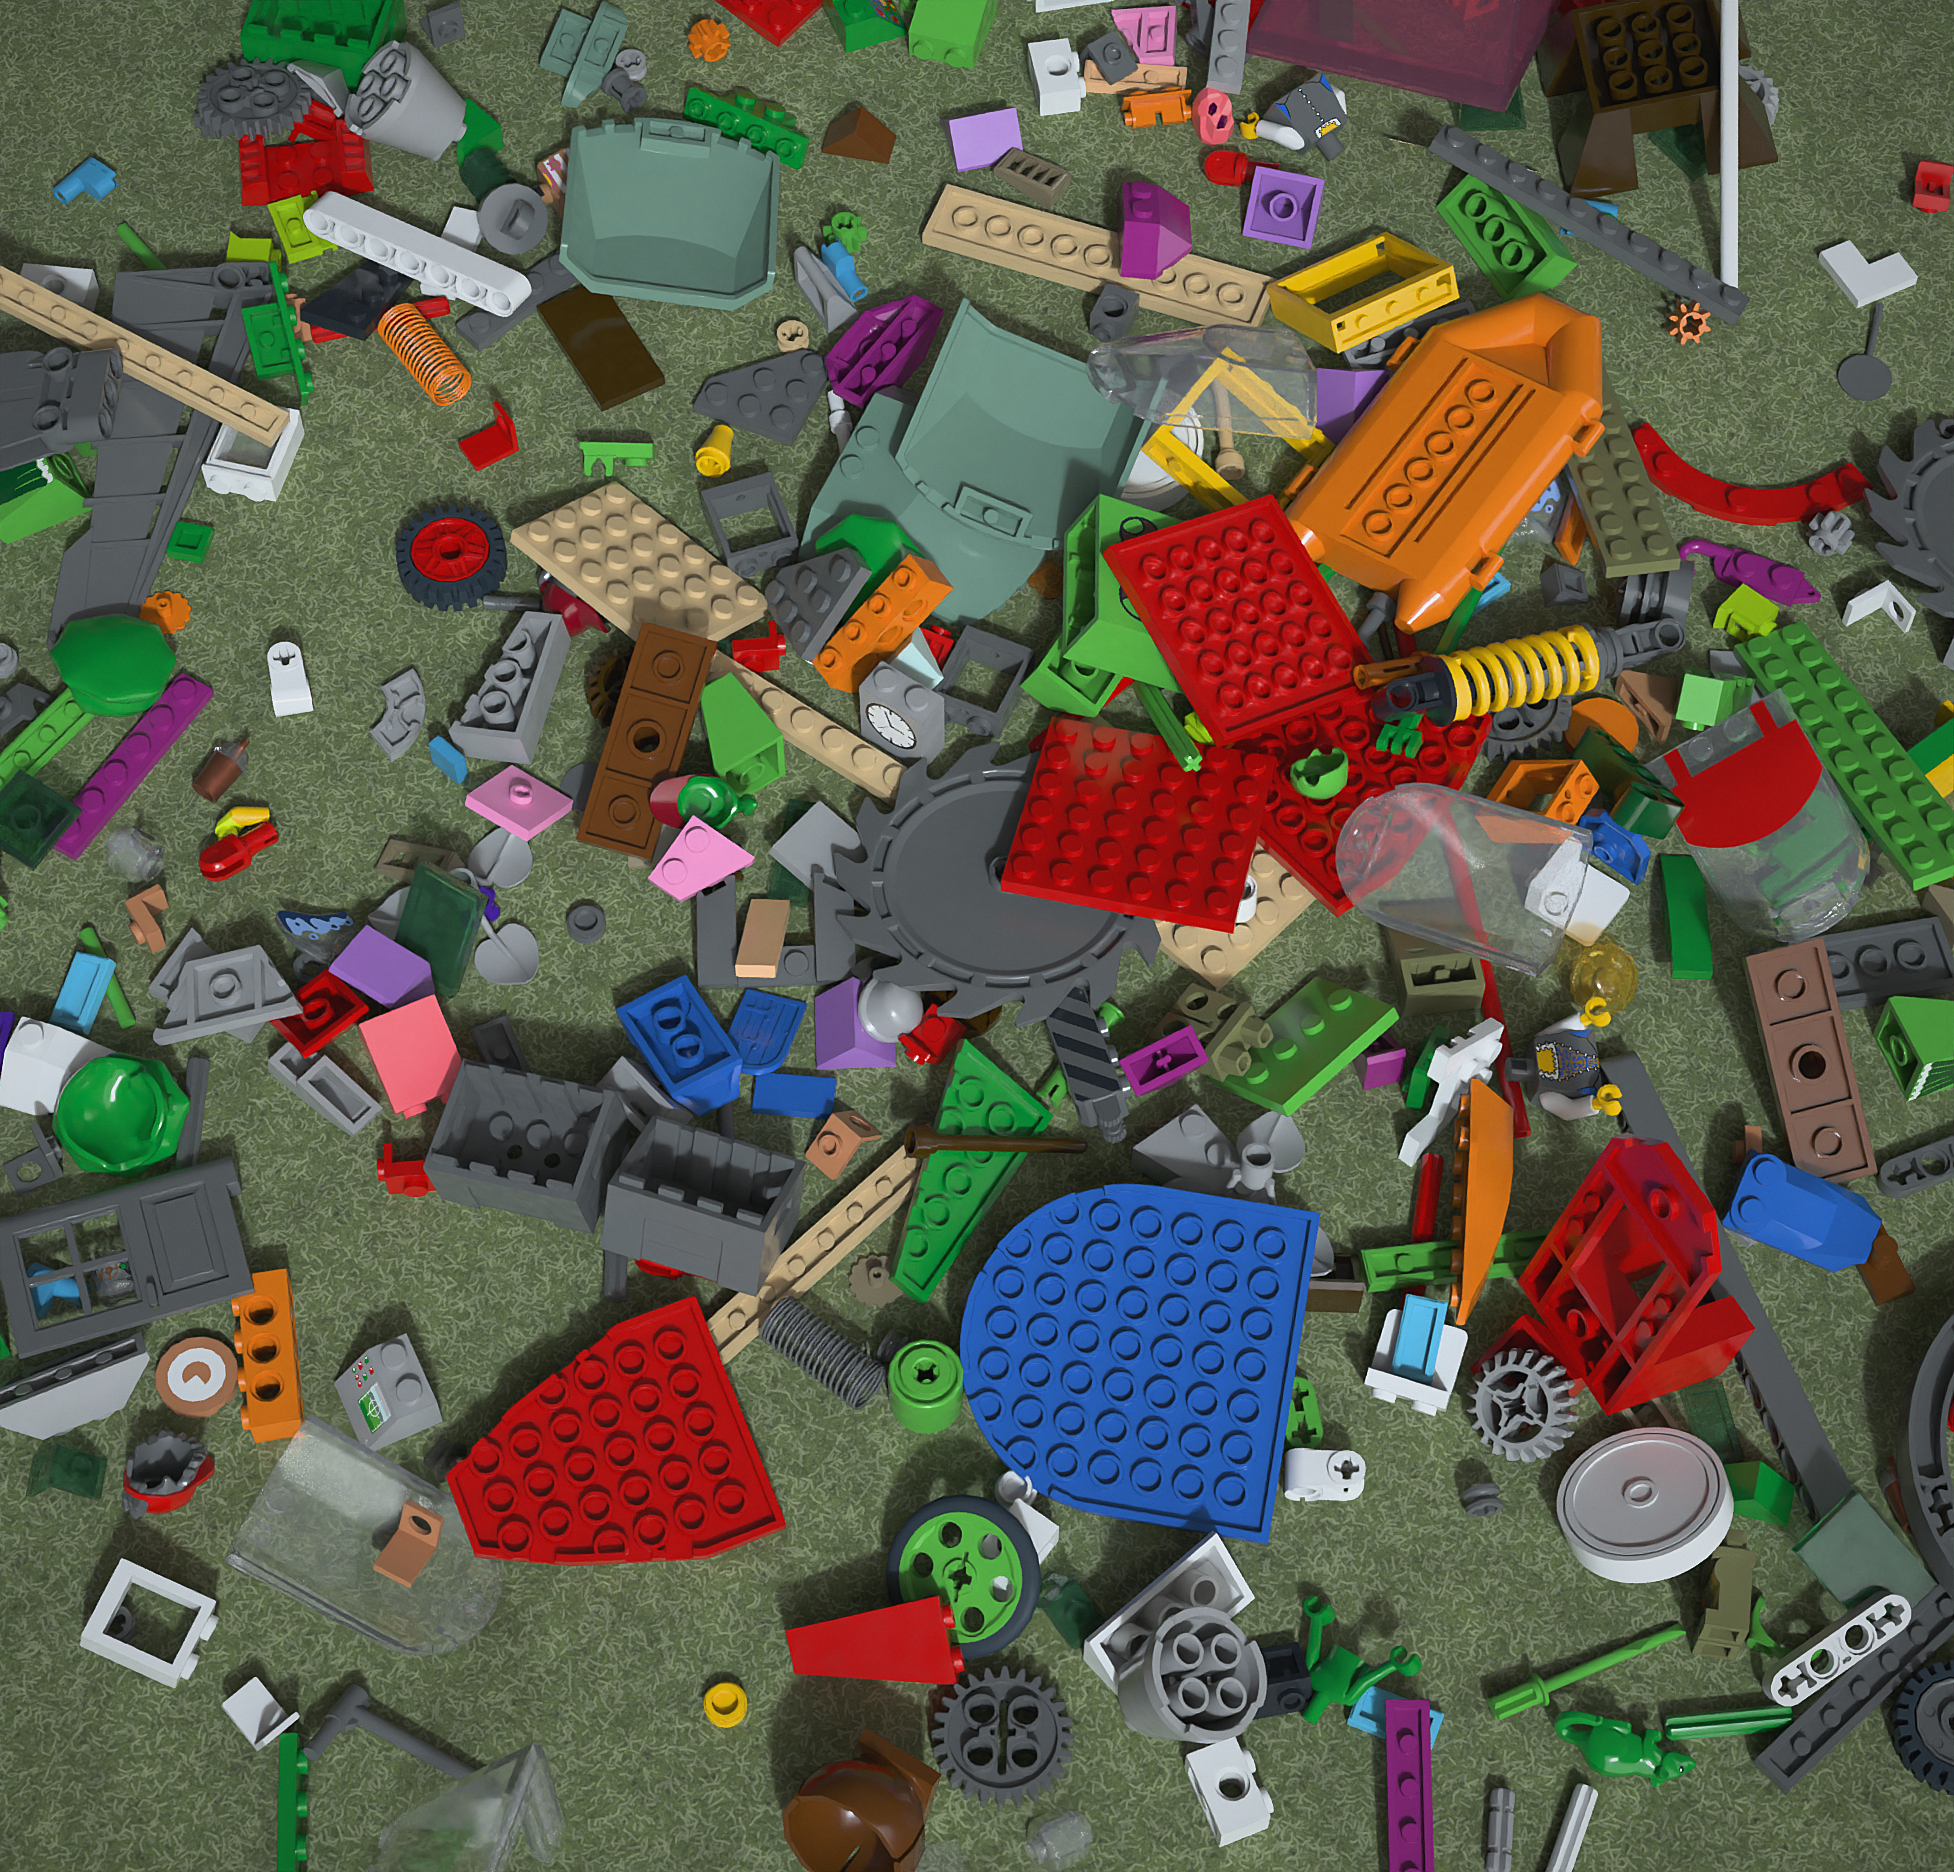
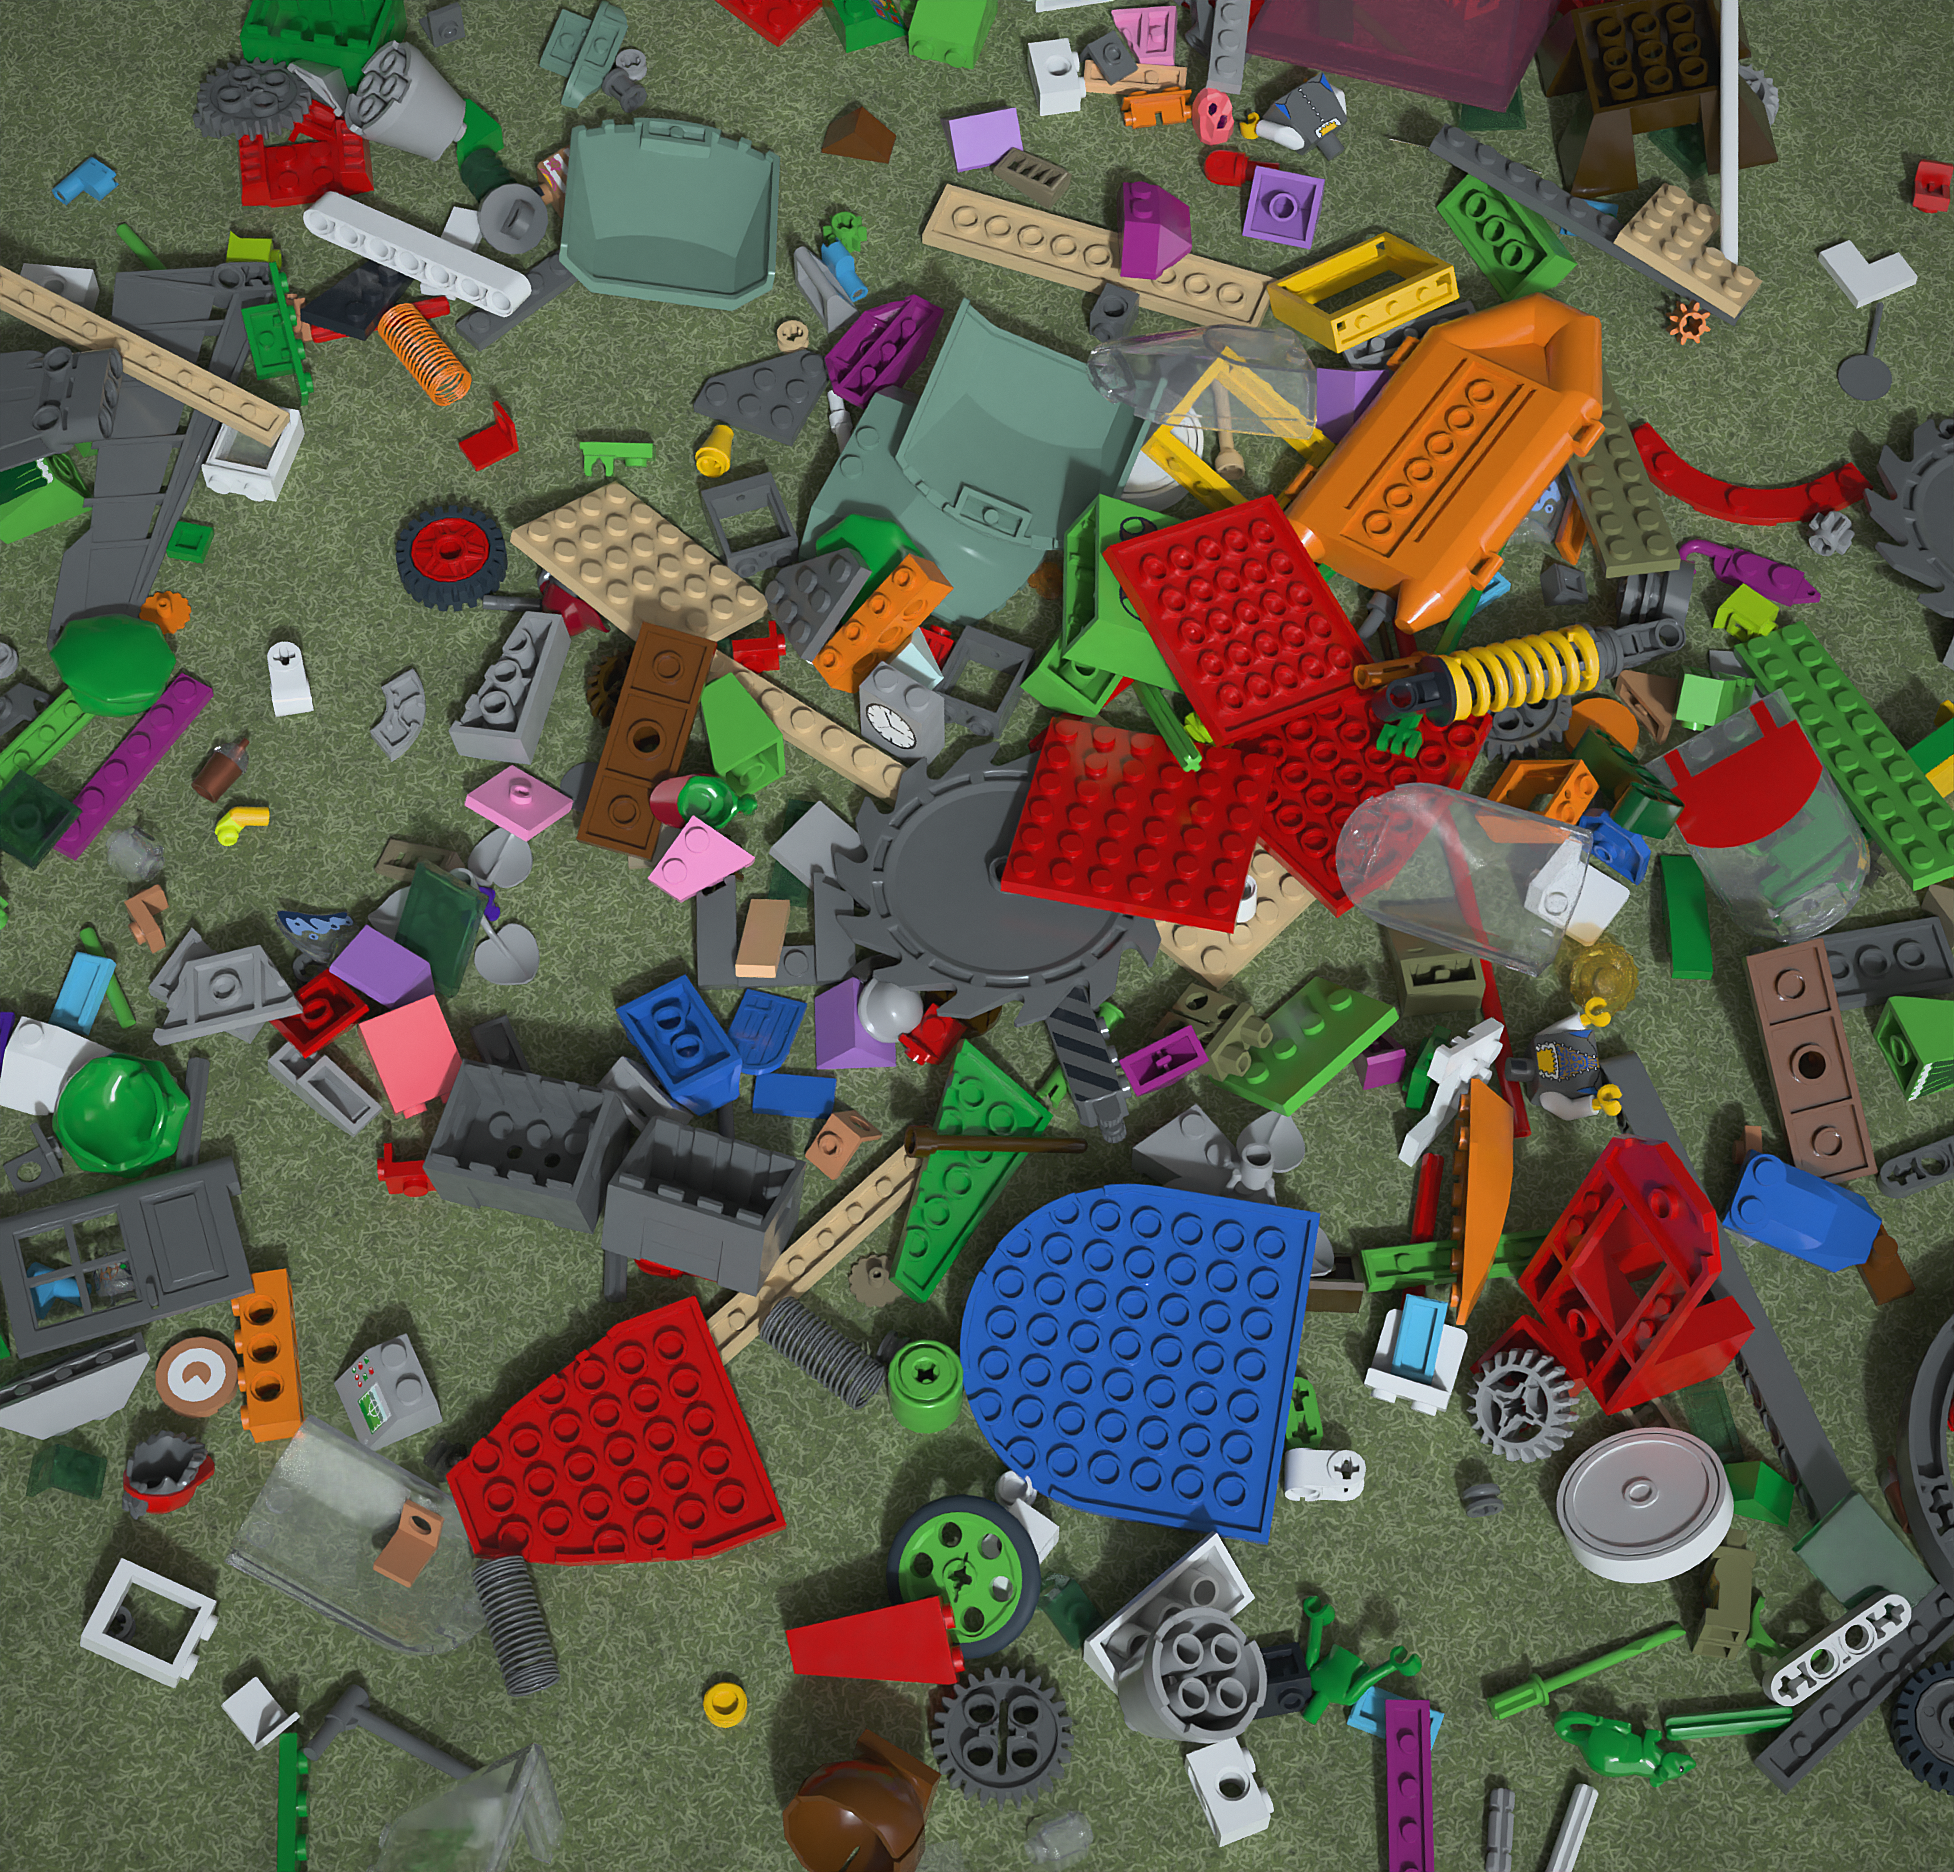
red arm [198,820,279,882] -> none
lime plate [267,190,338,264] -> none
dark azure tile [428,736,468,785] -> none
dark brown tile [537,286,665,412] -> none
dark grey tile [567,905,606,944] -> none
green bracket [683,86,810,170] -> none
orange gear [687,19,731,62] -> none
bright green hair [1290,747,1348,799] -> none
white bracket [1842,580,1916,633] -> none
none -> dark grey piece [471,1555,561,1697]
none -> tan plate [1614,183,1762,318]

